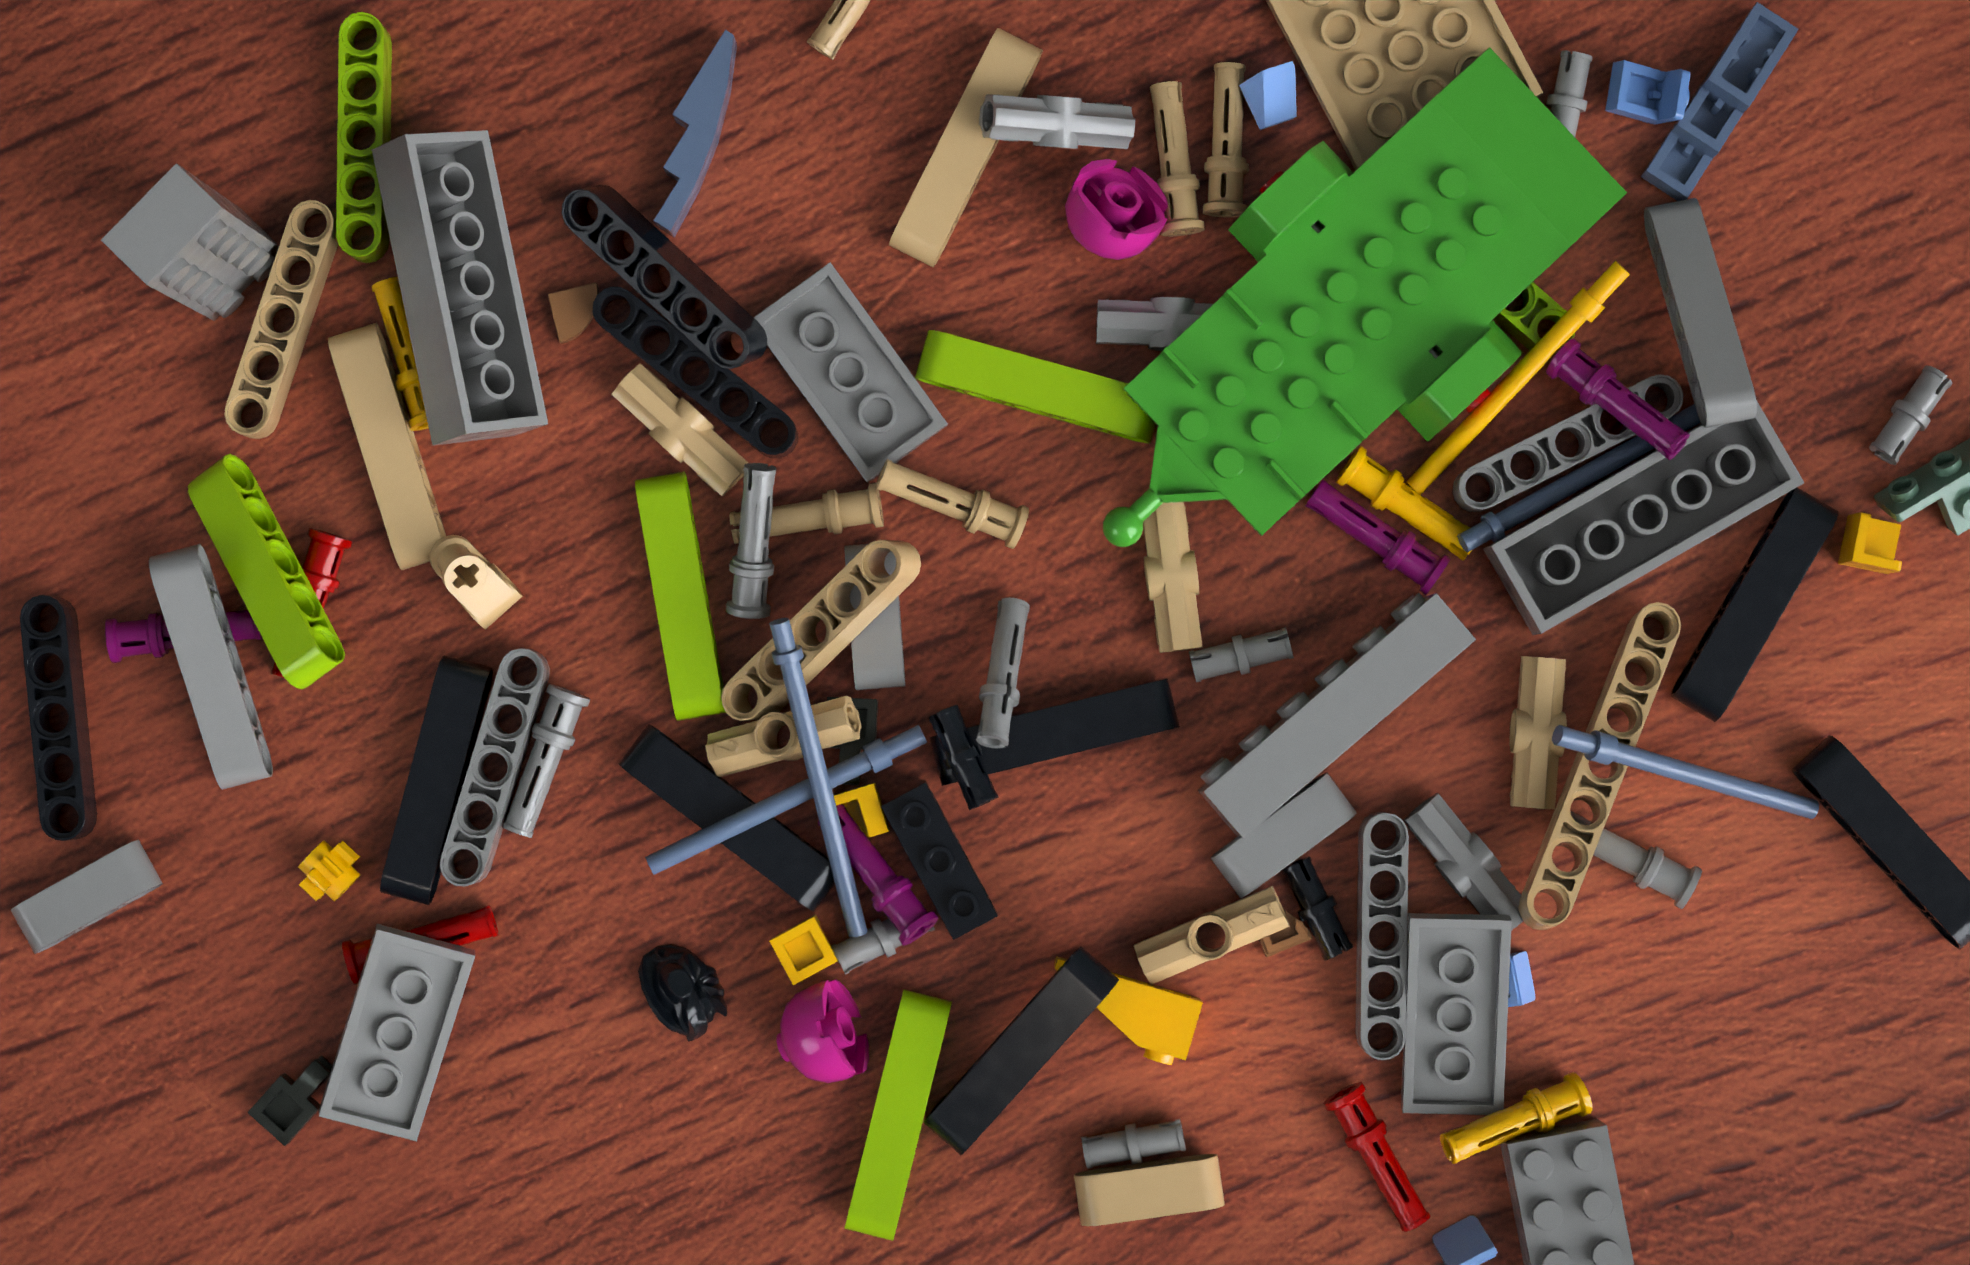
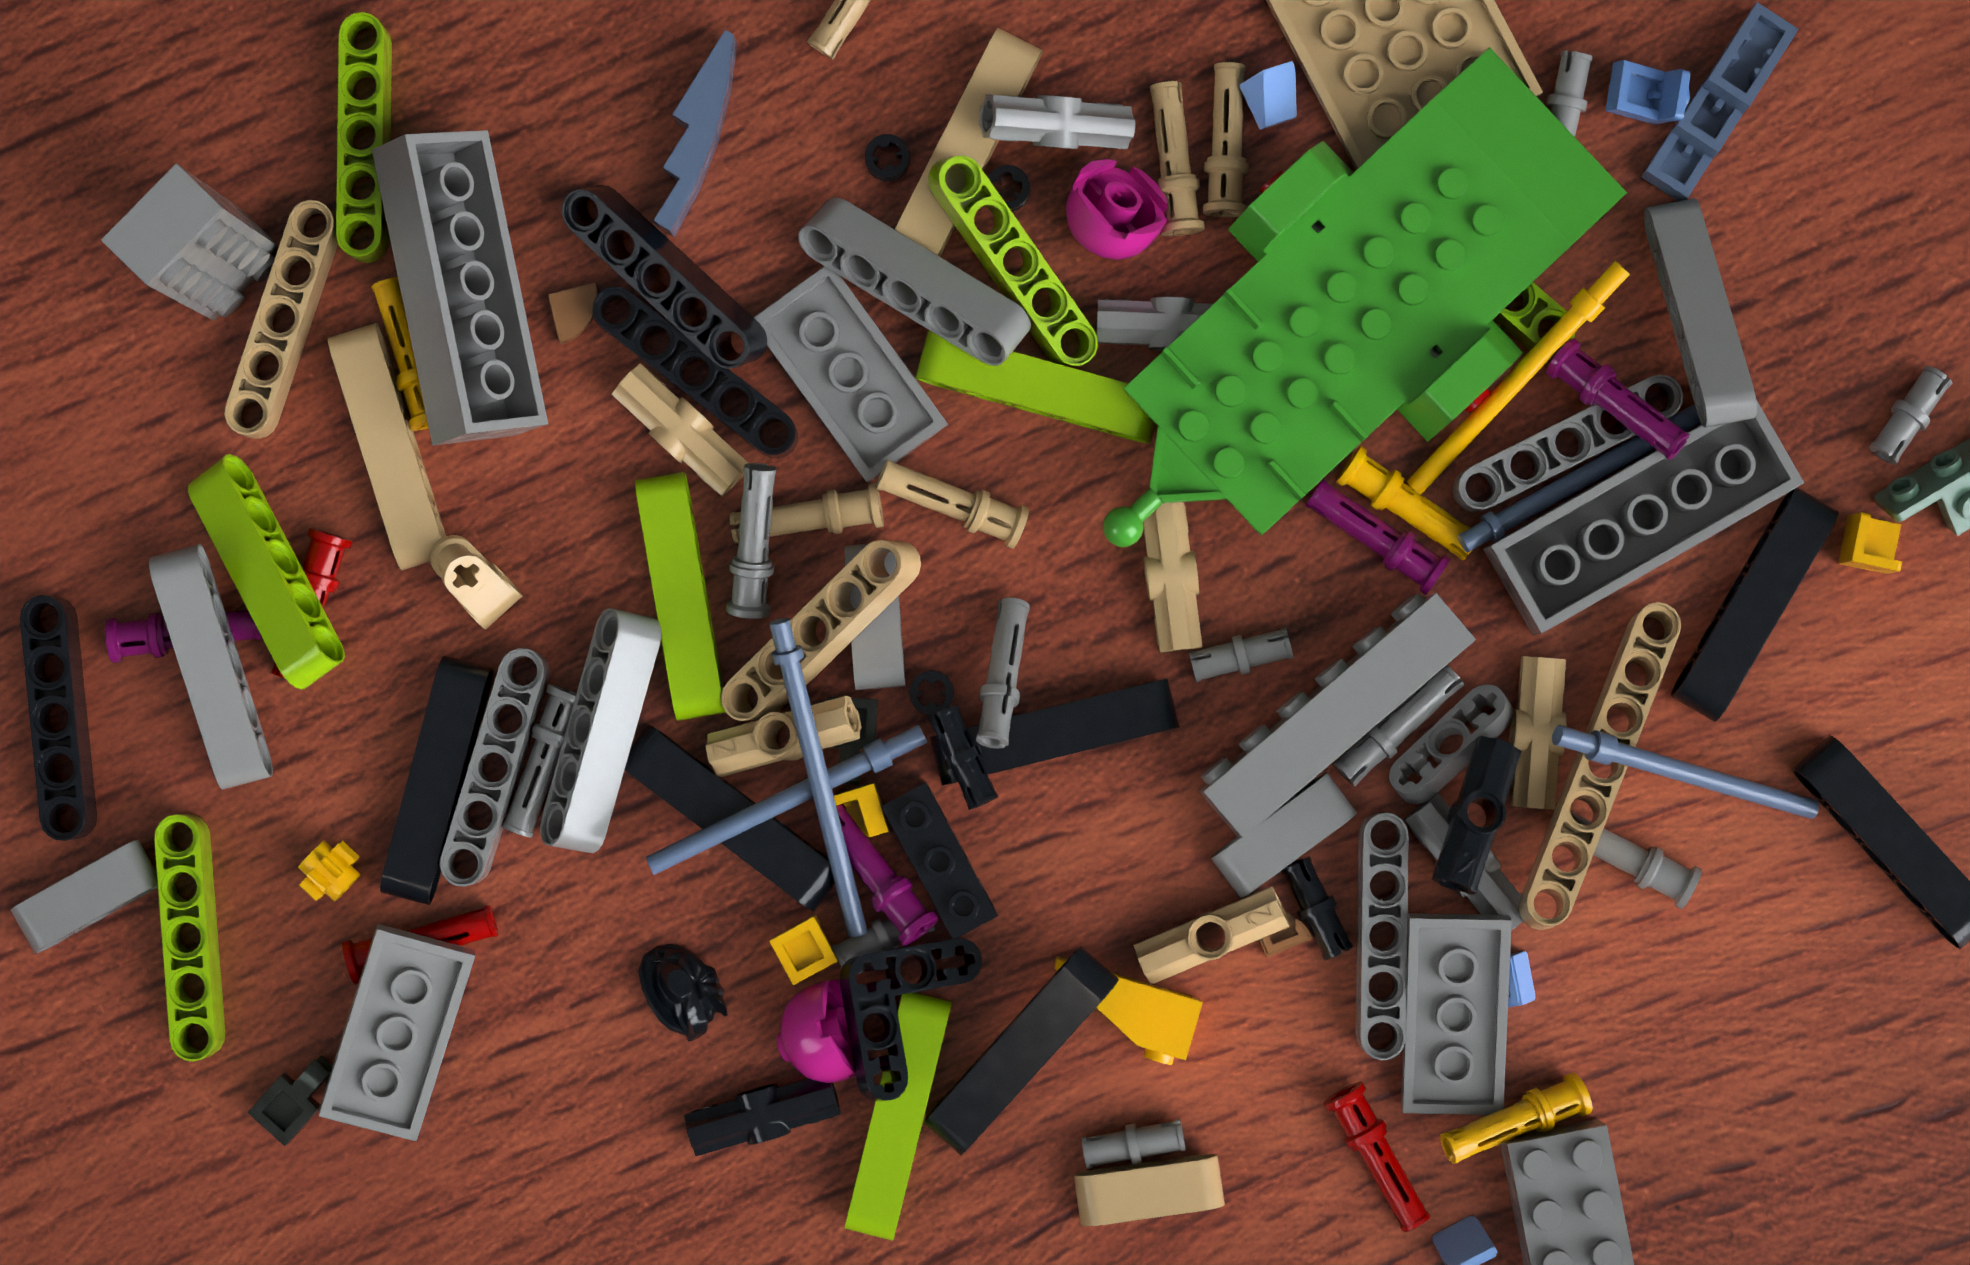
none -> lime beam [154,813,225,1062]
none -> beam [540,608,661,853]
none -> black piece [684,1078,841,1156]
none -> light grey beam [798,197,1031,366]
none -> black beam [840,938,982,1101]
none -> black bush [865,134,910,182]
none -> black bush [909,670,954,715]
none -> lime beam [928,156,1098,366]
none -> black bush [988,165,1031,212]
none -> light grey pin [1333,665,1464,787]
none -> light grey beam [1389,684,1513,804]
none -> black piece [1432,736,1521,894]

